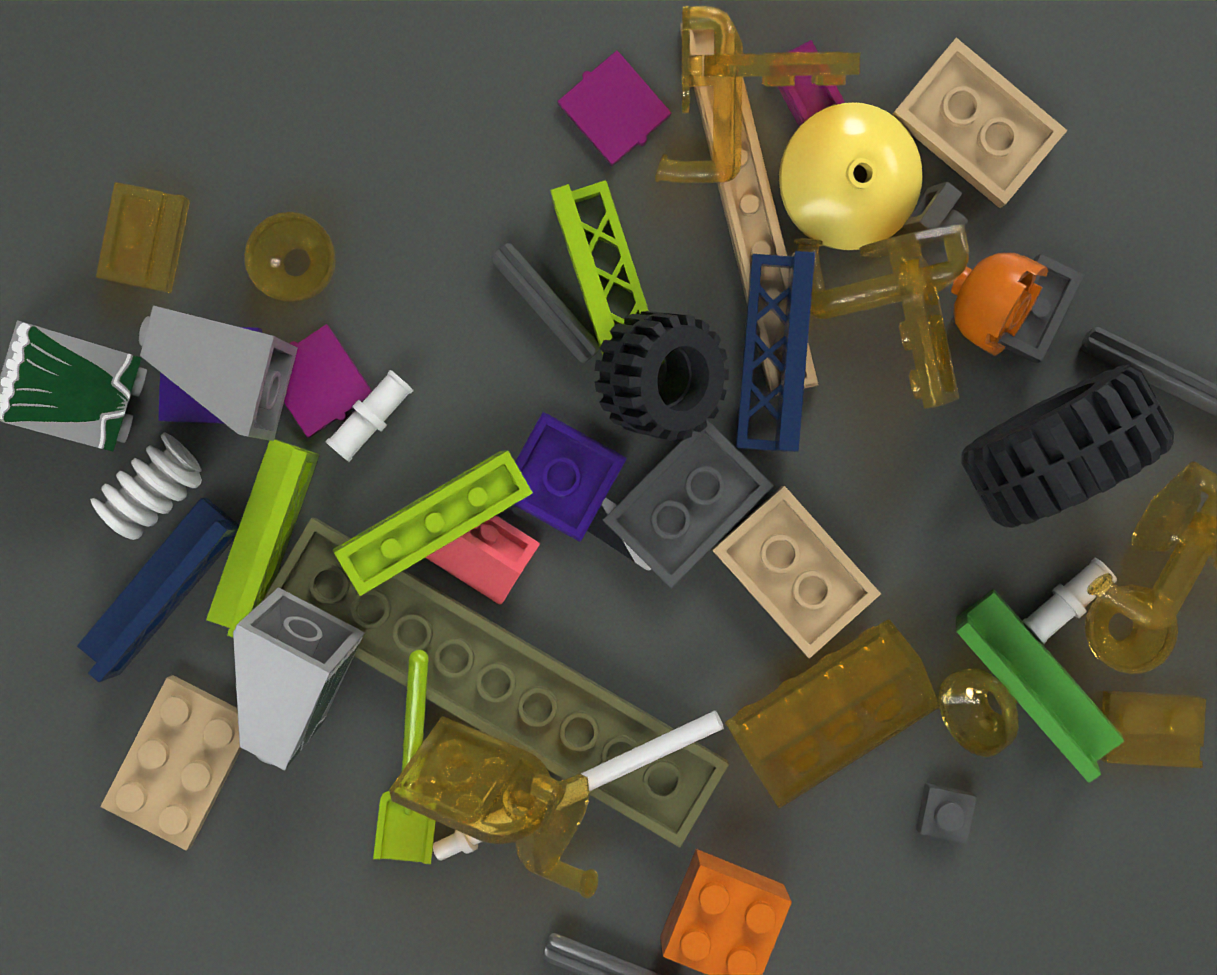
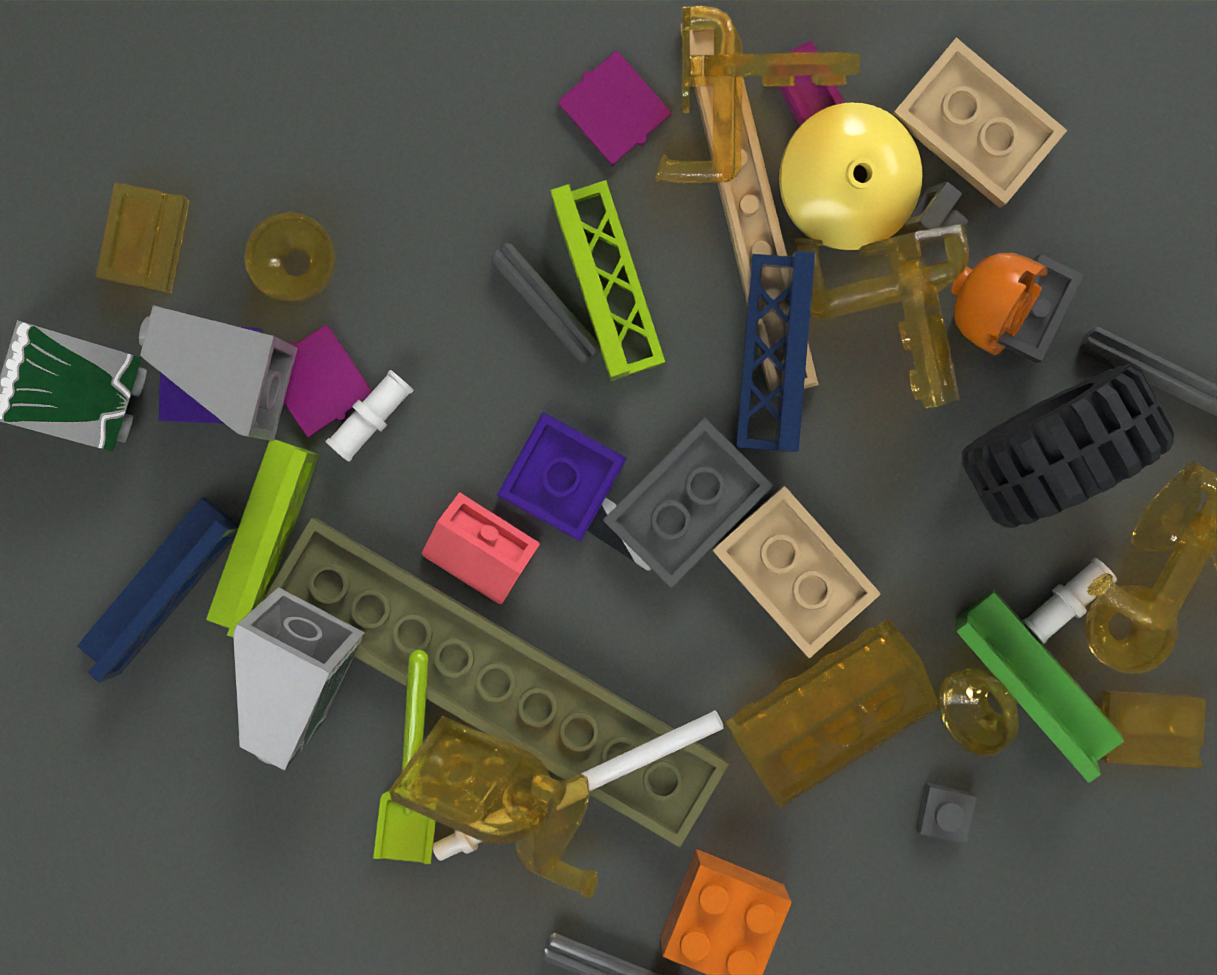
white piece [90,432,202,540] -> none
tan plate [100,675,242,851] -> none
lime fence [333,450,533,596] -> none
black tyre [594,311,729,441] -> none

